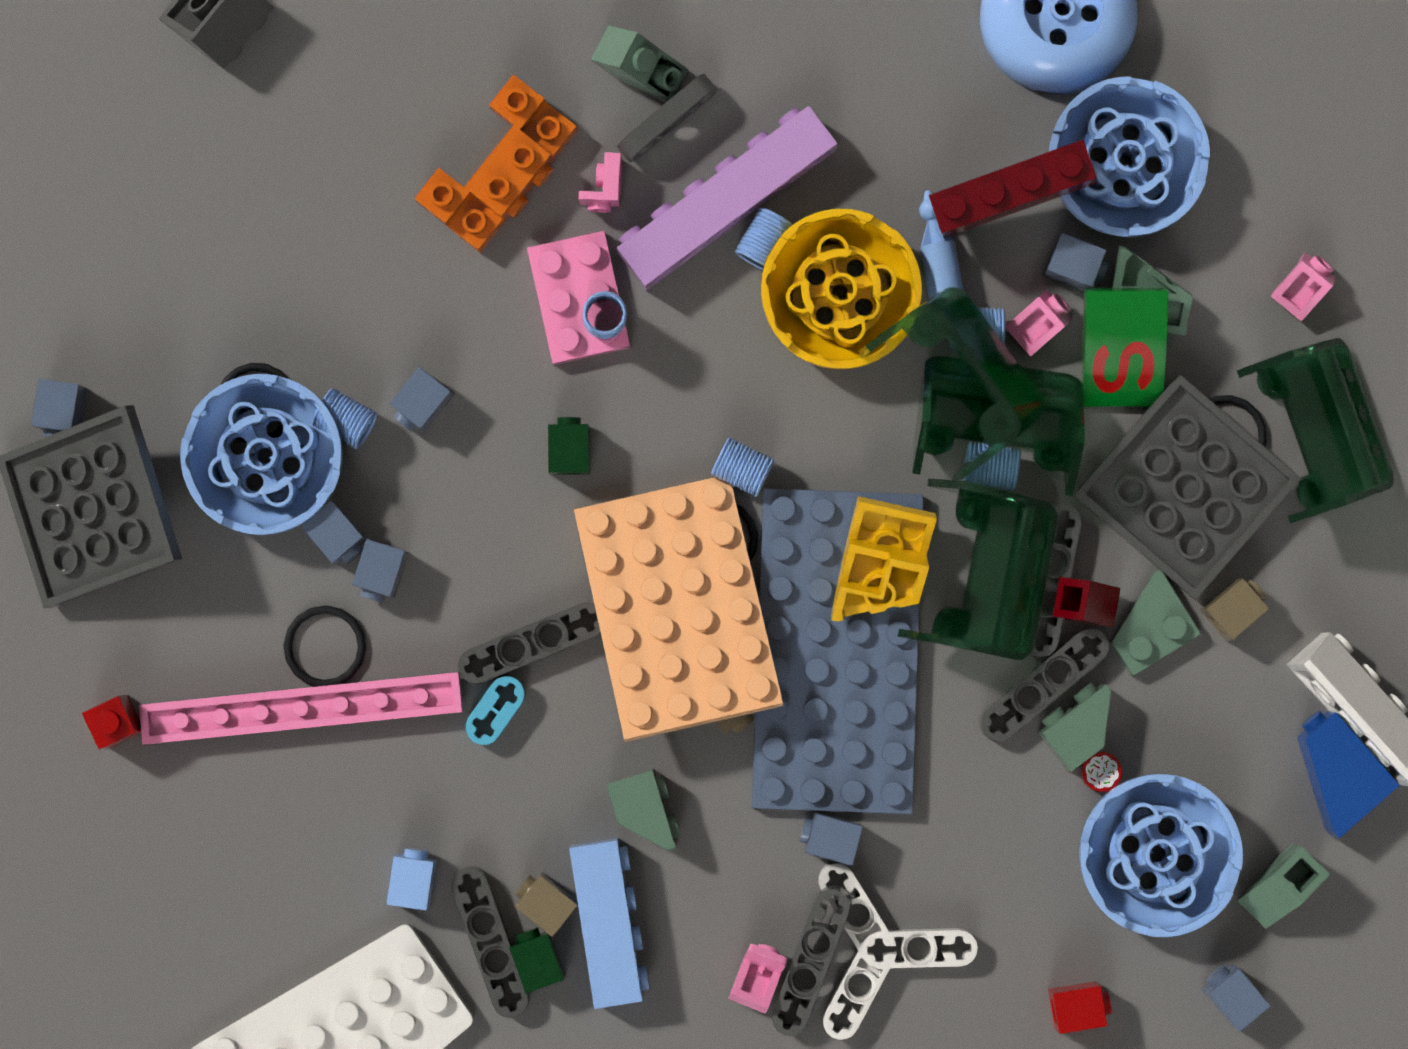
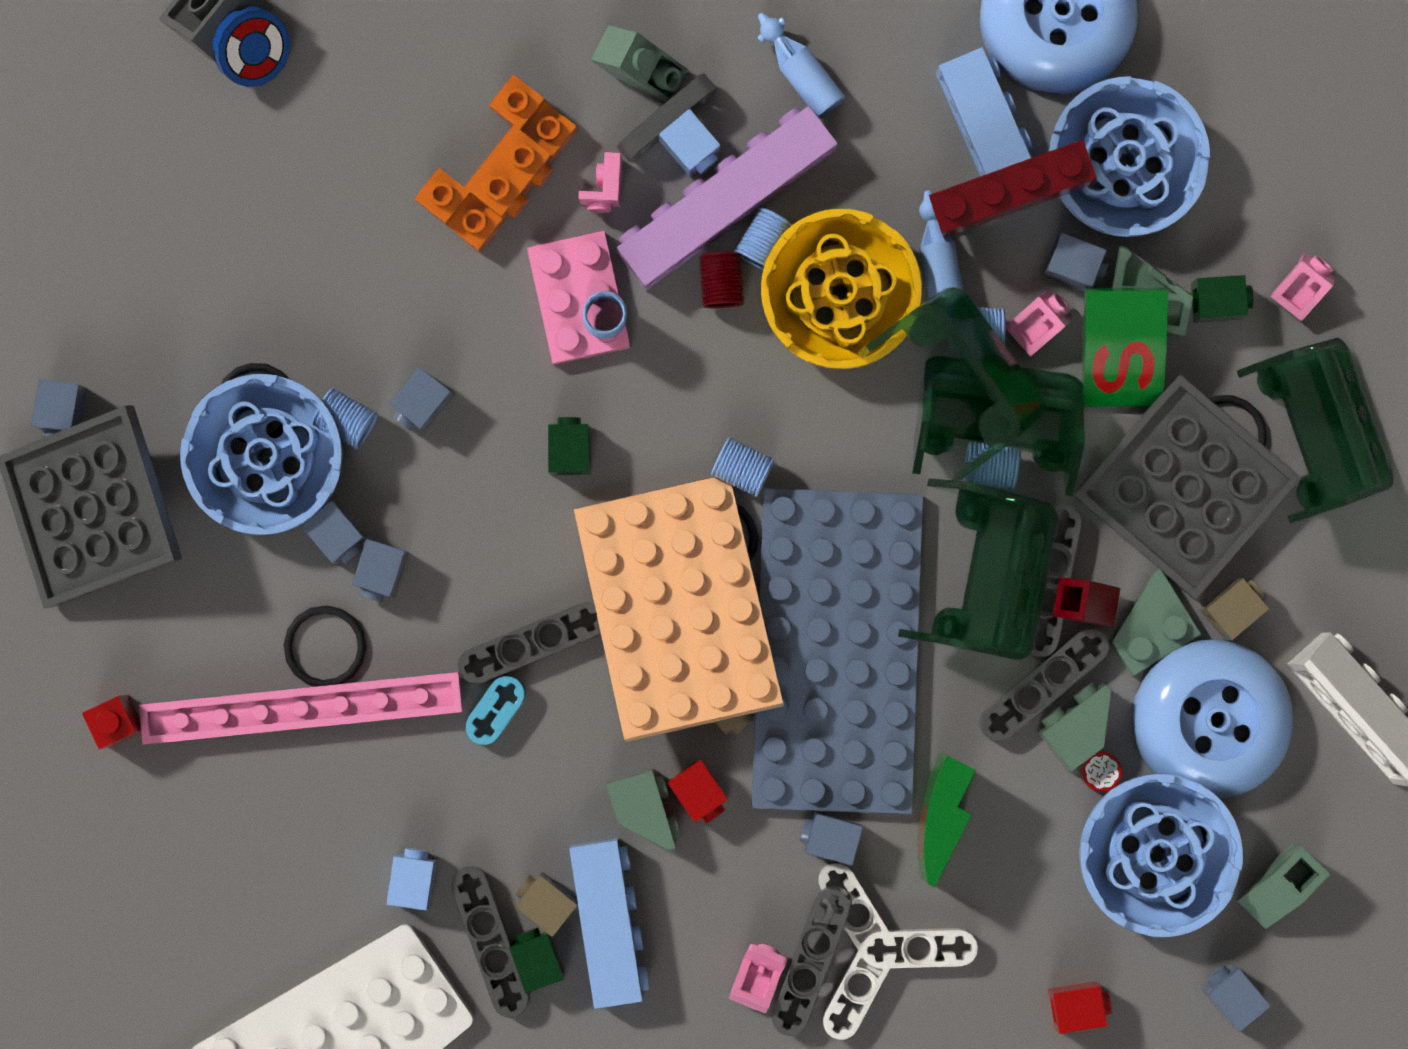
yellow slope [831,496,937,622] -> none
blue slope [1297,711,1400,839] -> none
none -> tile [213,6,290,87]
none -> light blue brick [659,109,720,177]
none -> red brick [667,758,728,824]
none -> dark red piece [699,251,745,309]
none -> light blue wheel [757,12,846,119]
none -> green slope [918,753,976,888]
none -> light blue brick [936,47,1032,176]
none -> light blue brick [1132,639,1294,799]
none -> dark green brick [1191,275,1254,323]

